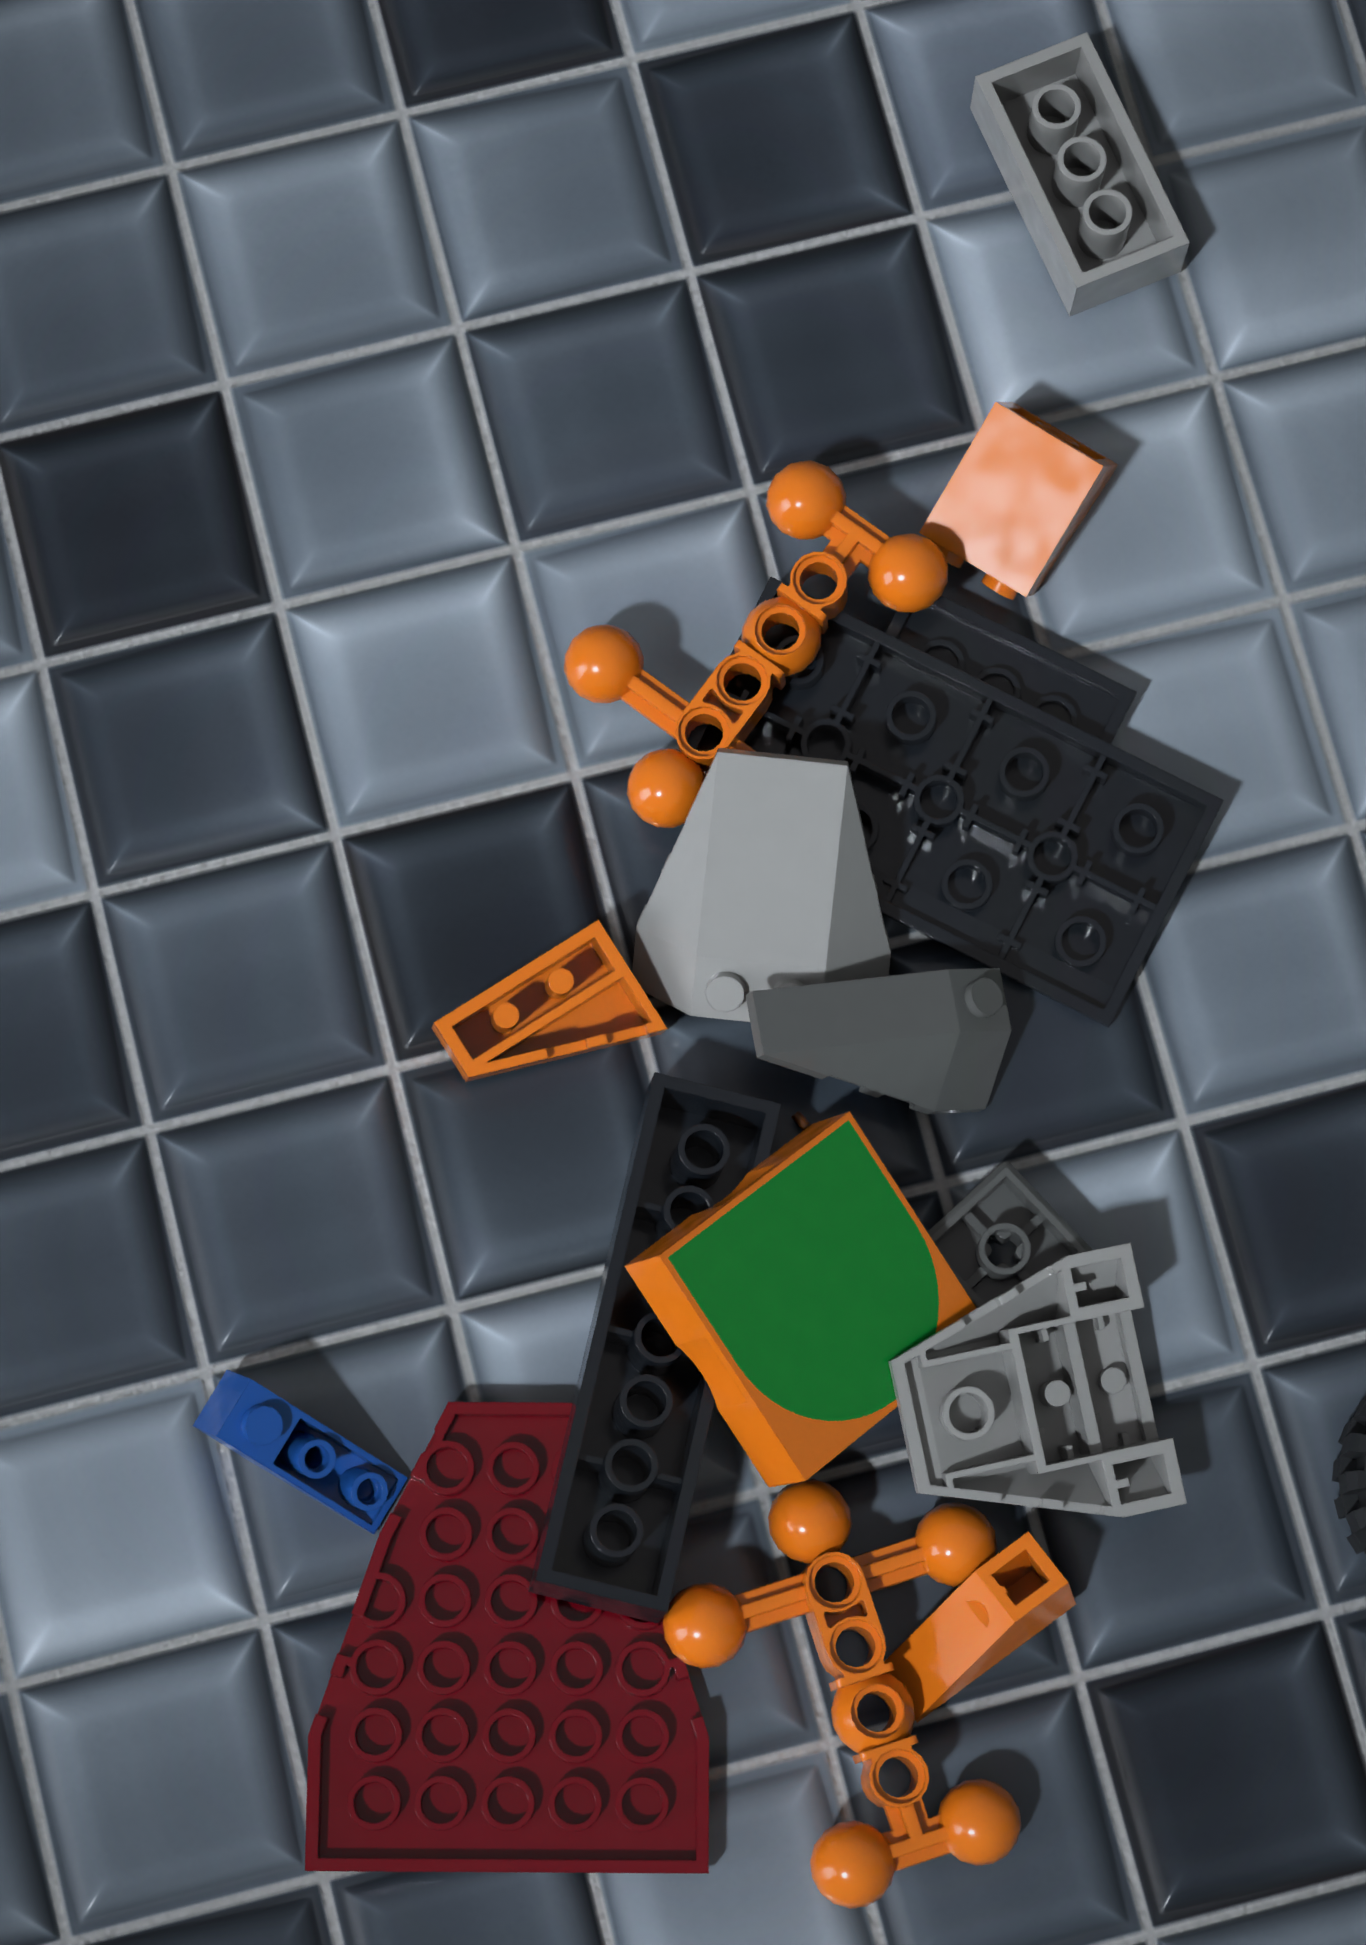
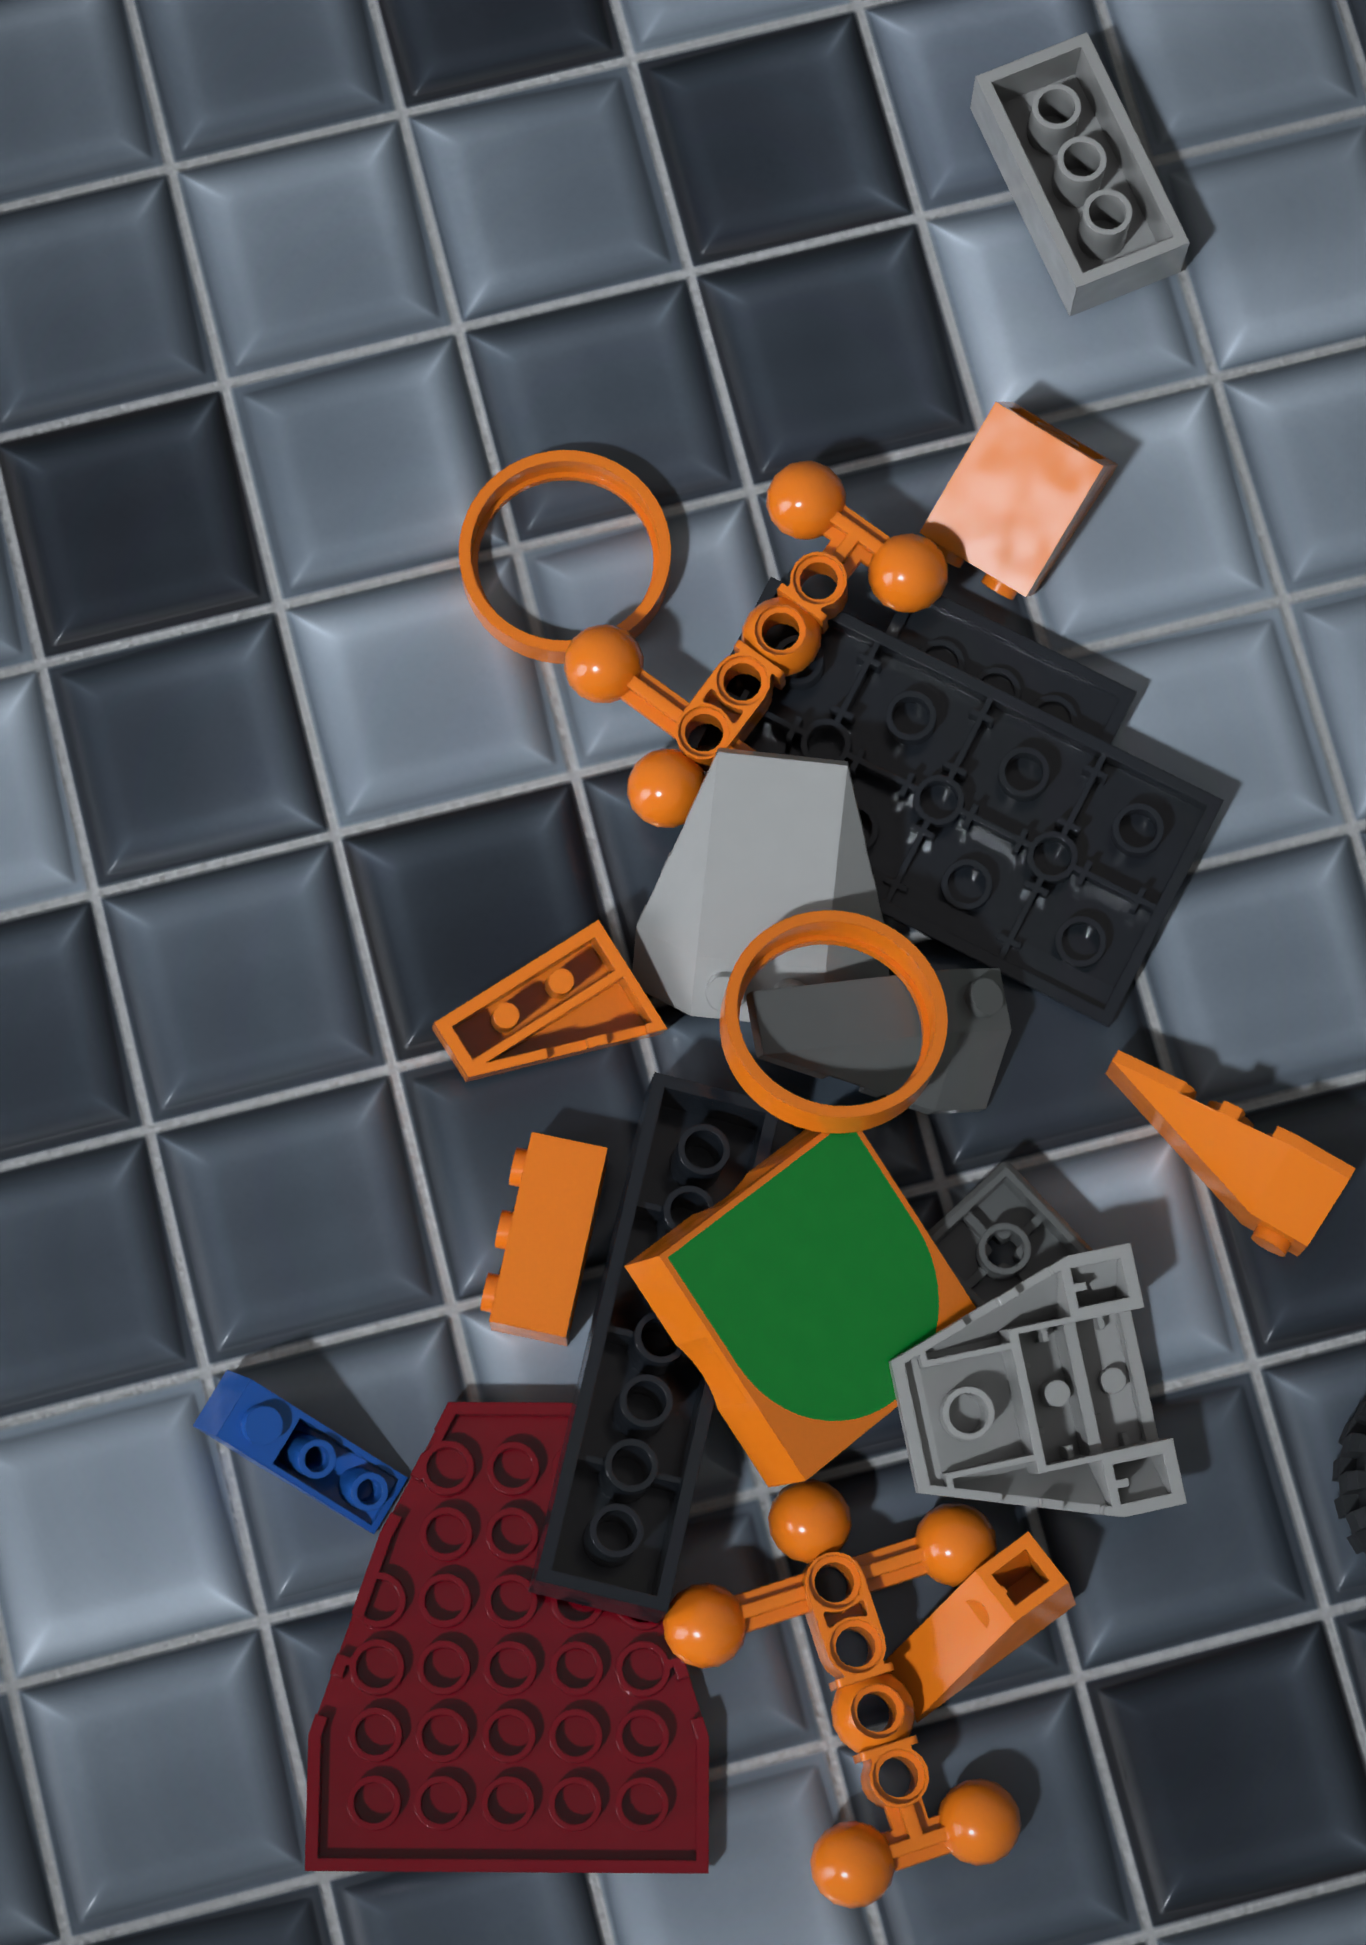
none -> orange piece [459,450,671,664]
none -> orange brick [480,1132,609,1346]
none -> orange piece [719,910,948,1134]
none -> orange wedge [1105,1050,1356,1257]

